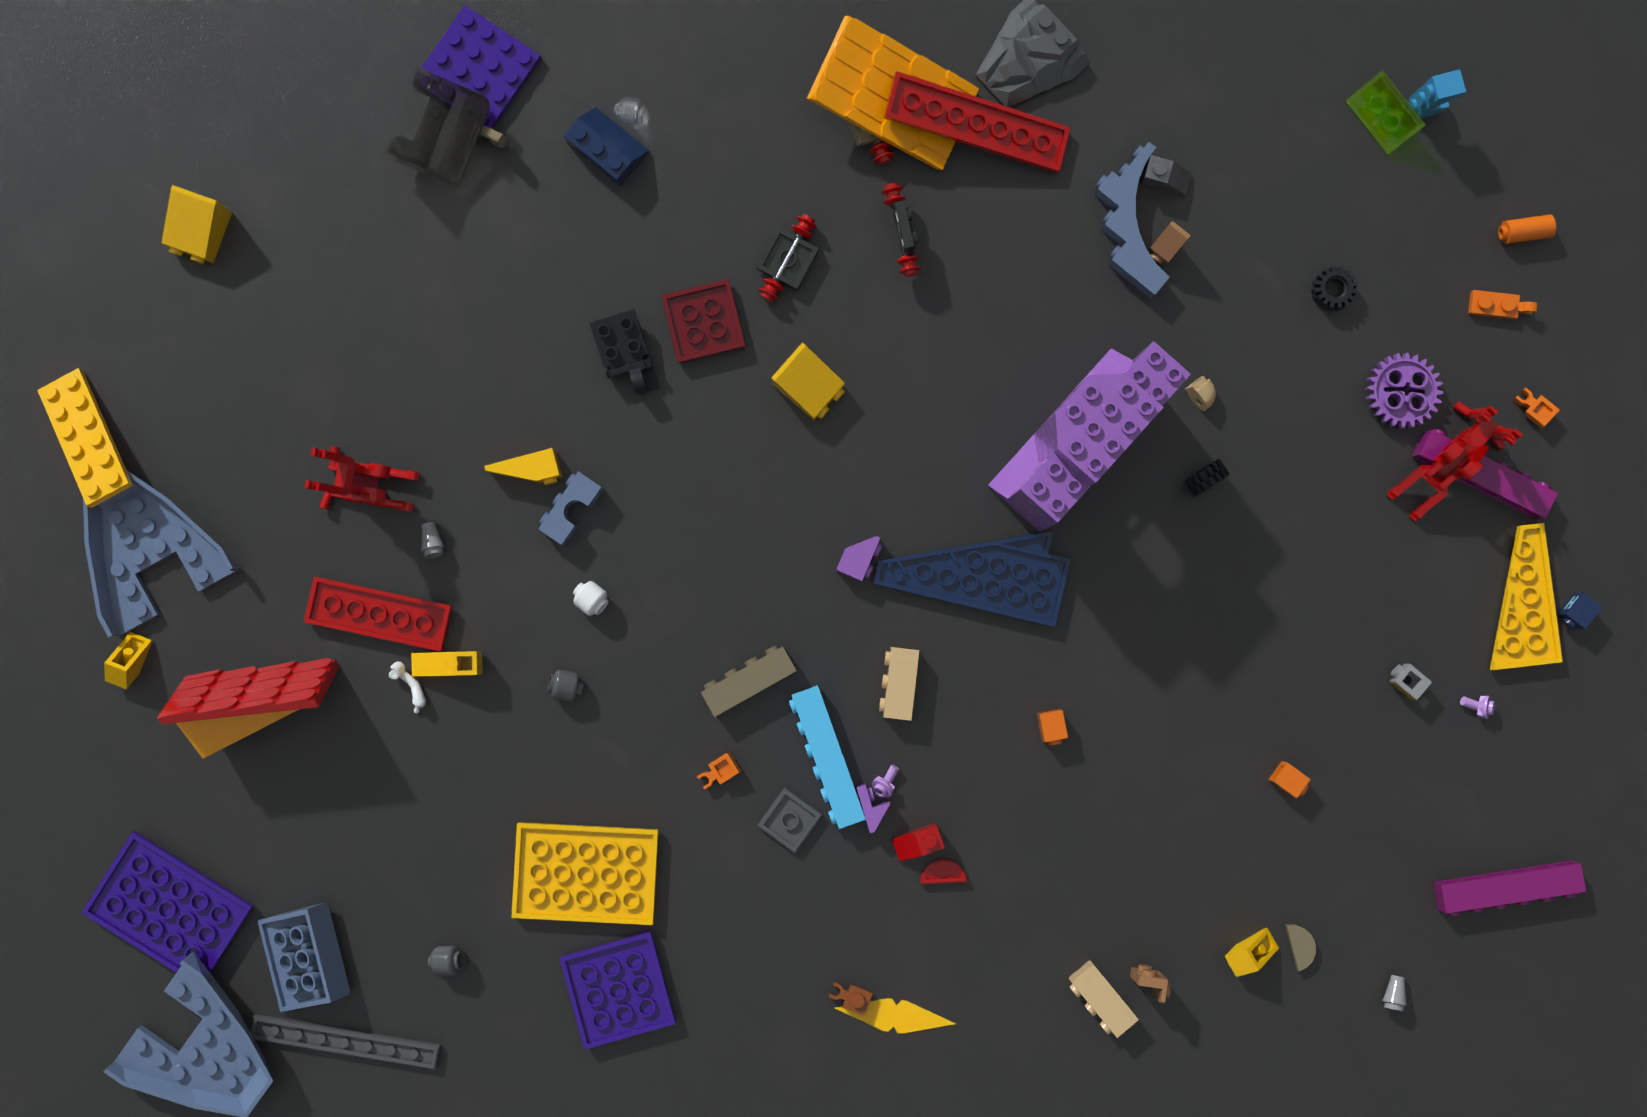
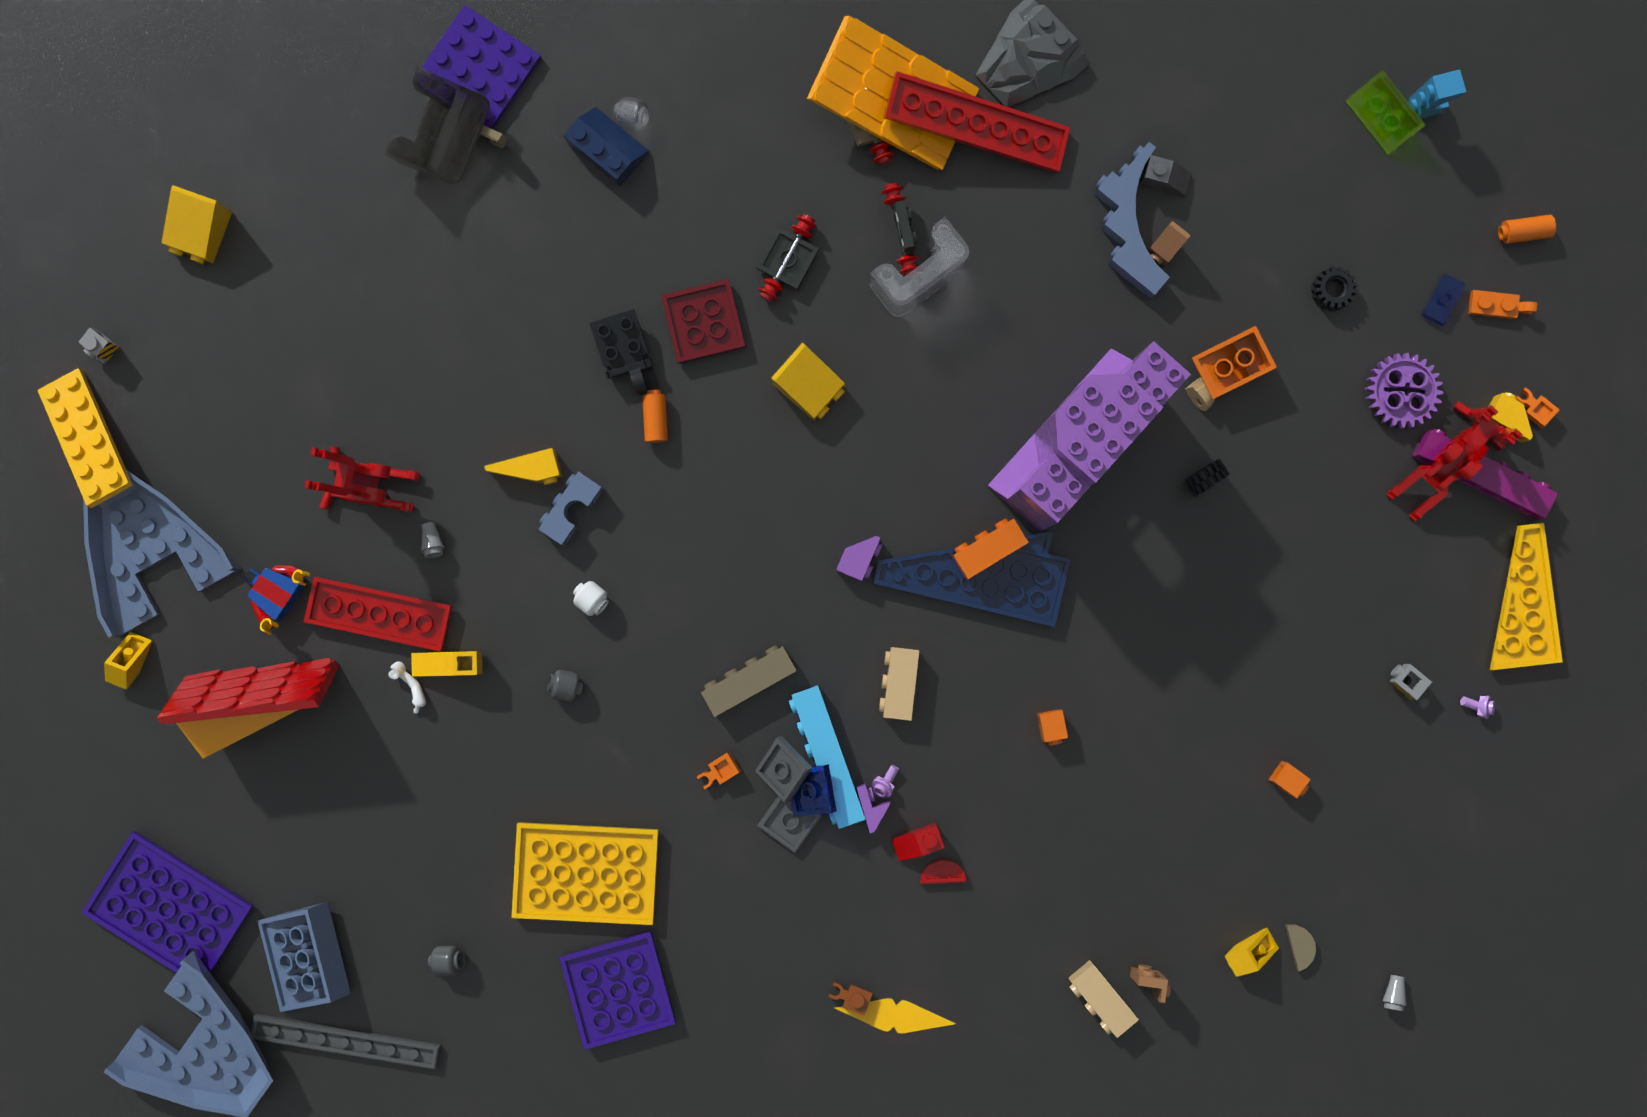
magenta brick [1433,860,1586,916] -> none
dark blue brick [1557,592,1603,630] -> none
none -> light grey brick [79,328,119,364]
none -> torso [244,565,310,635]
none -> orange brick [642,390,668,443]
none -> dark grey tile [755,736,813,803]
none -> clear blue plate [791,764,837,817]
none -> clear windscreen [869,216,969,316]
none -> orange brick [952,518,1029,580]
none -> orange slope [1191,326,1277,400]
none -> clear blue plate [1422,273,1466,326]
none -> yellow slope [1488,392,1533,443]

